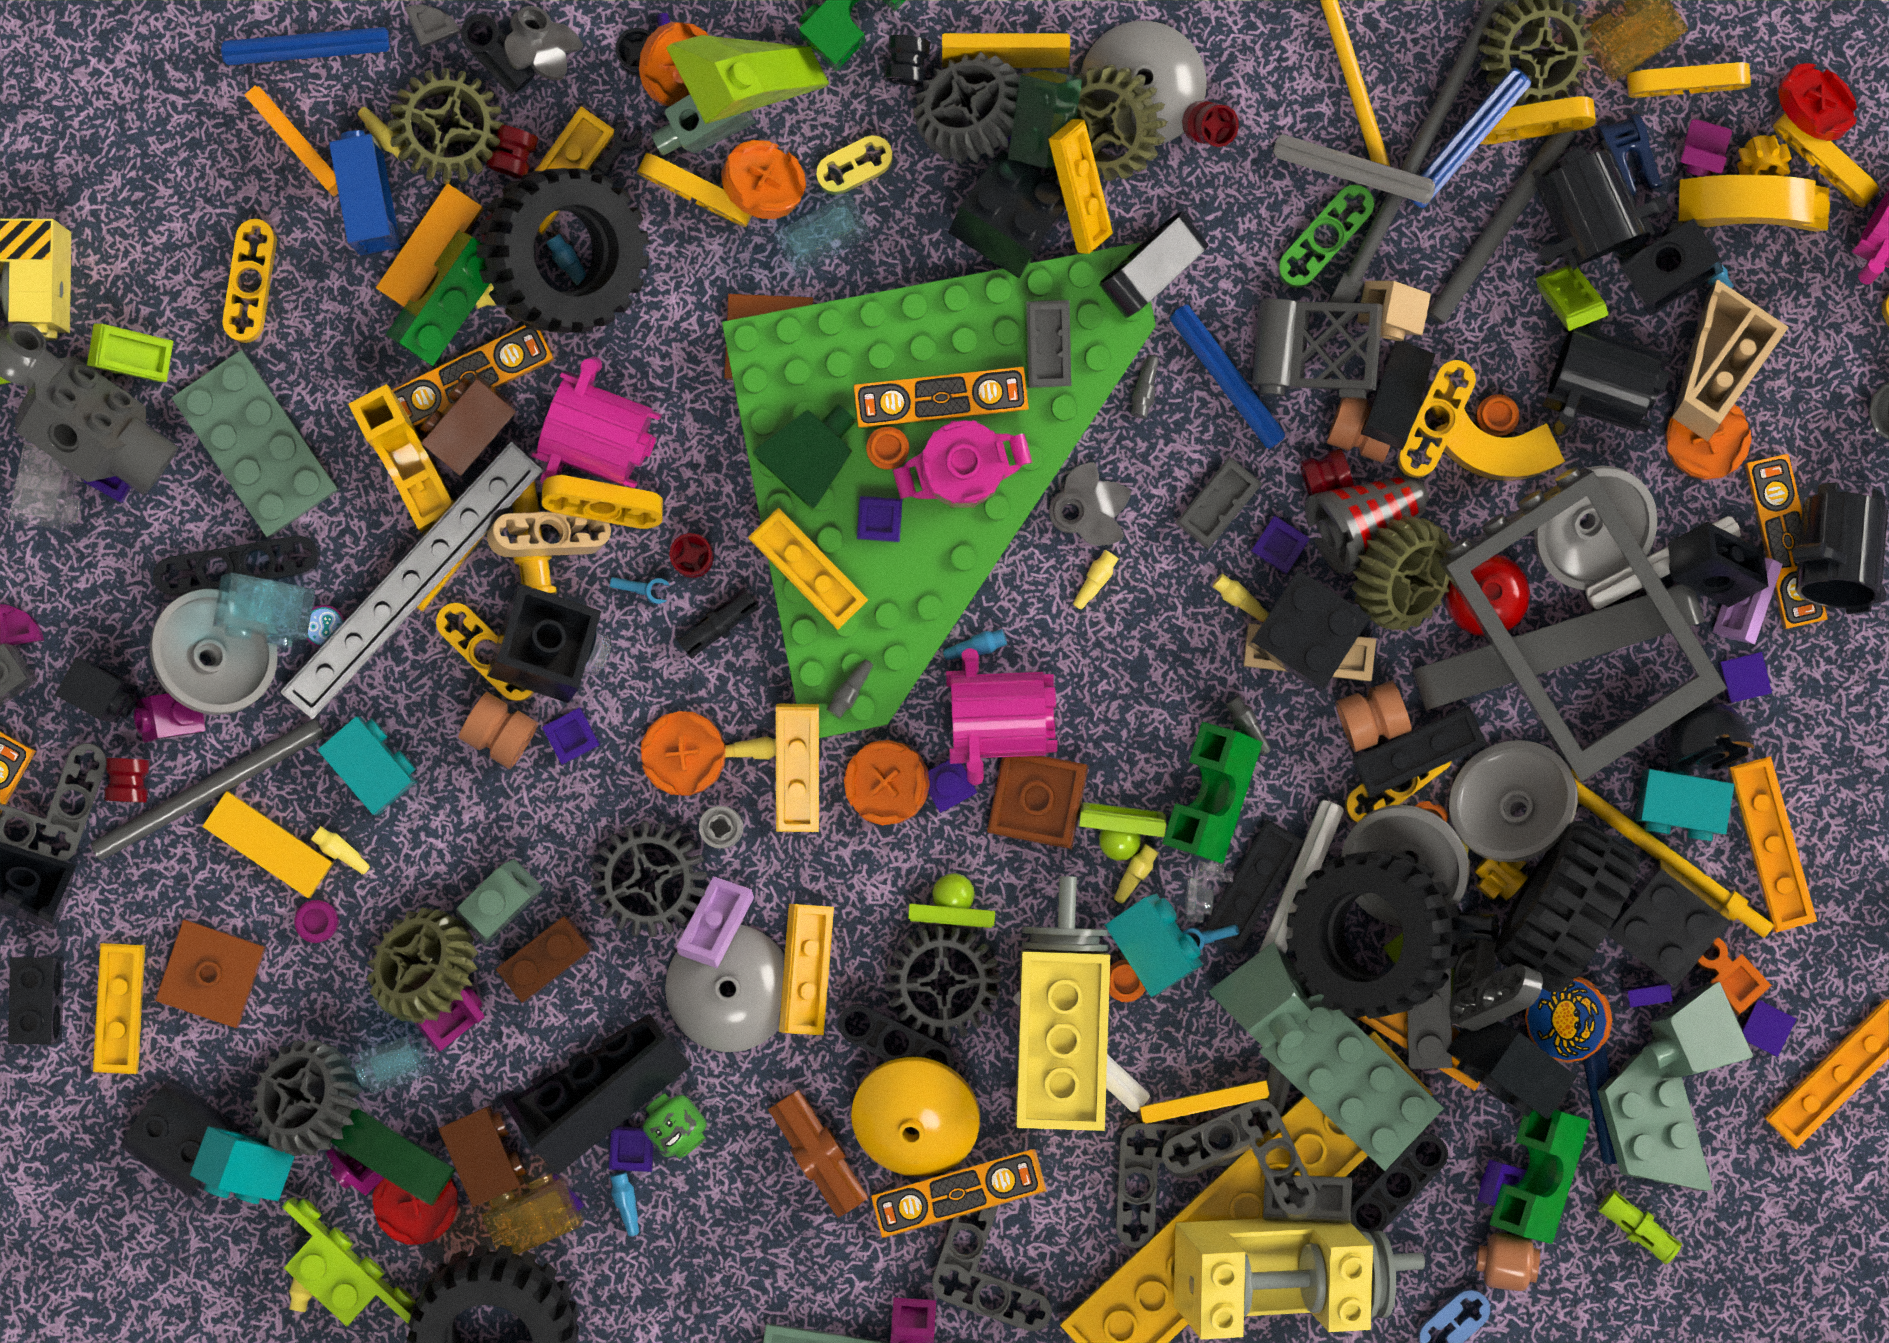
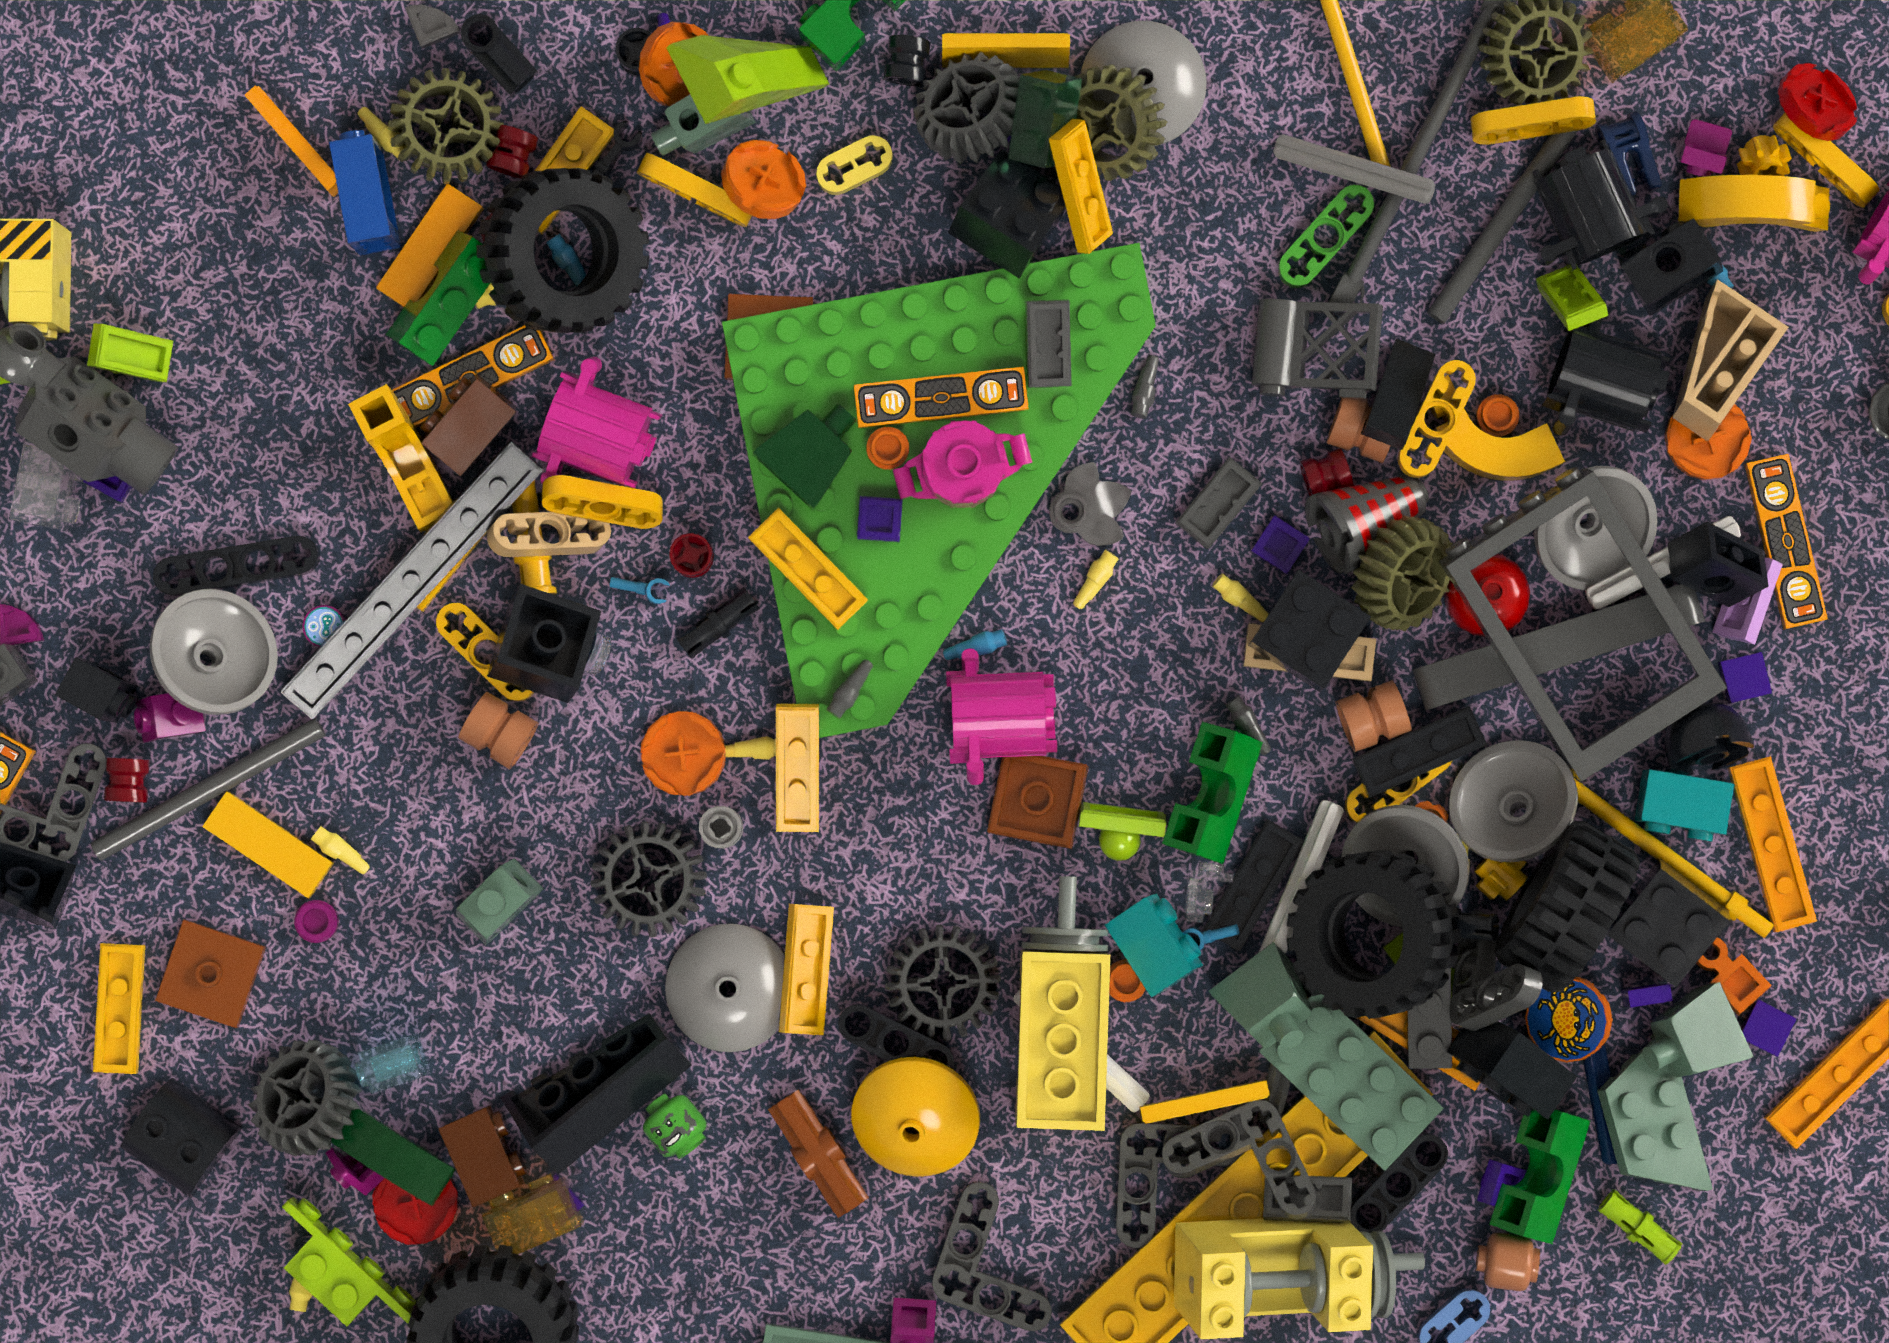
black brick [8,956,64,1045] -> none
sand green plate [171,350,339,538] -> none
teal brick [190,1126,295,1204] -> none
clear light blue brick [213,573,315,648] -> none
blue axle [221,27,390,65] -> none
yellow beam [222,219,277,343] -> none
teal brick [317,716,417,815] -> none
olive gear [366,907,479,1024] -> none
magenta bracket [414,987,485,1052] -> none
reddish brown brick [496,915,594,1003] -> none
flat silver plate [504,6,583,80] -> none
dark purple tile [542,707,600,765] -> none
dark purple tile [609,1126,654,1172] -> none
dark azure piece [610,1171,639,1236] -> none
lavender plate [676,876,754,968] -> none
clear light blue brick [774,192,870,278] -> none
orange tile [844,740,930,825] -> none
tile [871,1149,1047,1238] -> none
lime tile [908,873,995,928] -> none
dark purple plate [928,759,977,813] -> none
beam [1099,211,1209,318] -> none
light yellow piece [1114,844,1159,904] -> none
blue axle [1170,304,1285,449] -> none
dark red wheel [1182,100,1239,147] -> none
tan brick [1357,281,1431,341] -> none
axle [1409,67,1531,208] -> none
yellow beam [1626,62,1751,98] -> none
black container [1792,482,1888,615] -> none

